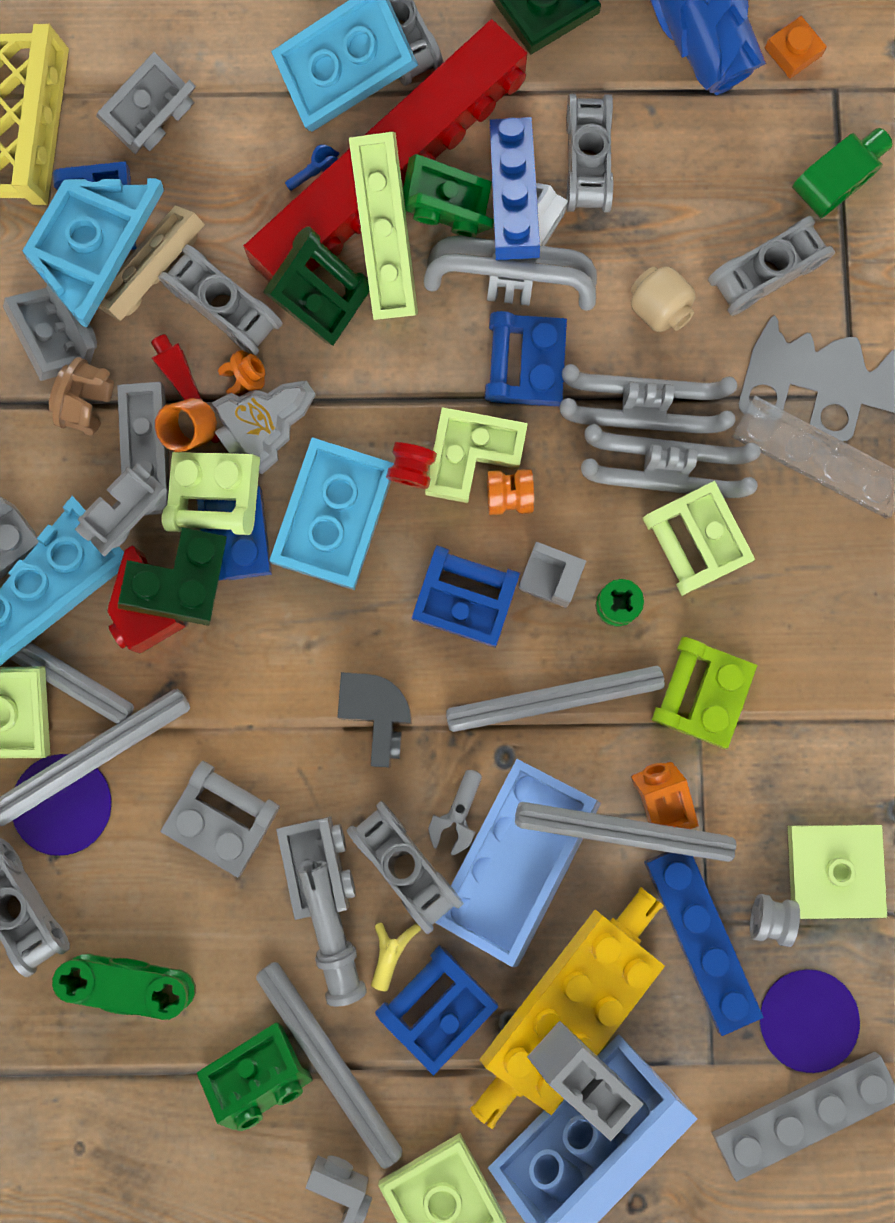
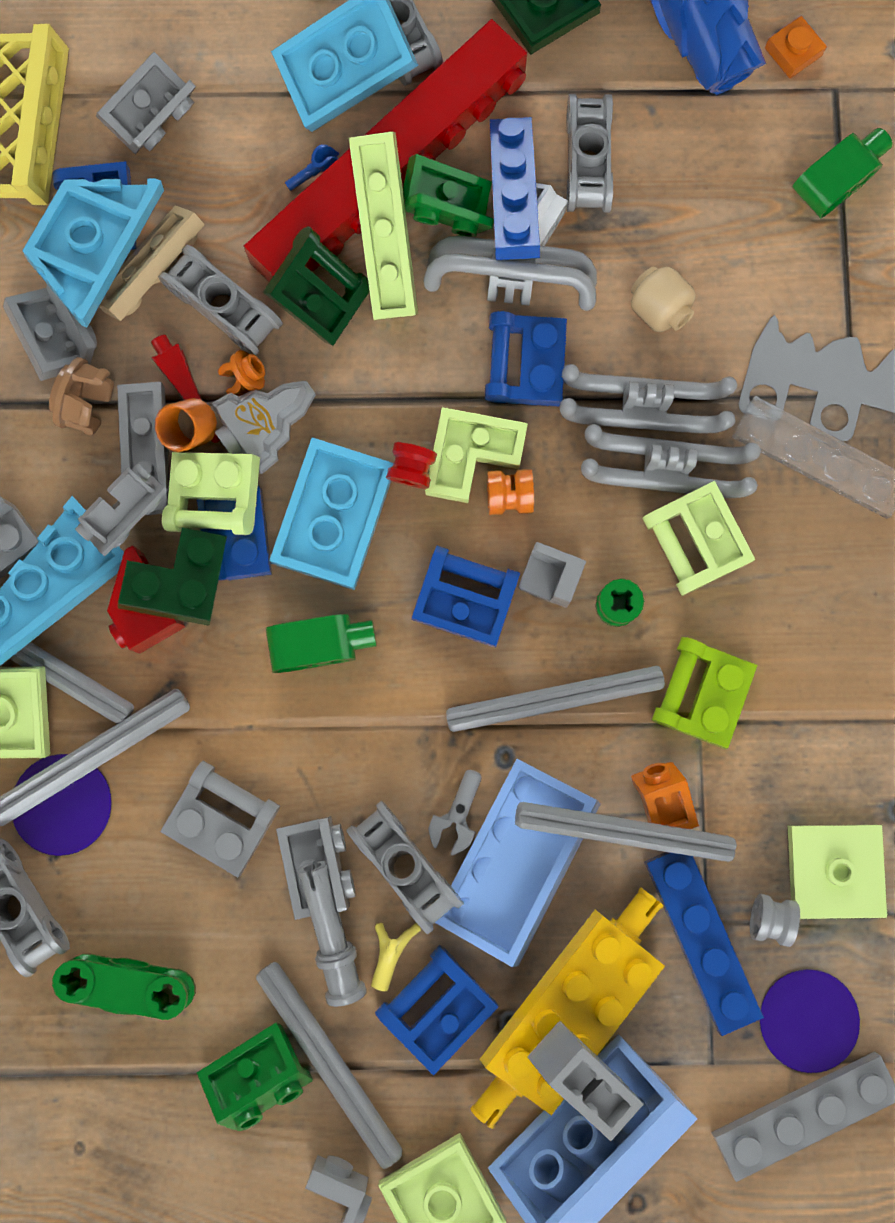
dark grey brick [337,672,412,768] -> none
light grey piece [708,216,835,316] -> none
none -> green piece [265,614,377,673]

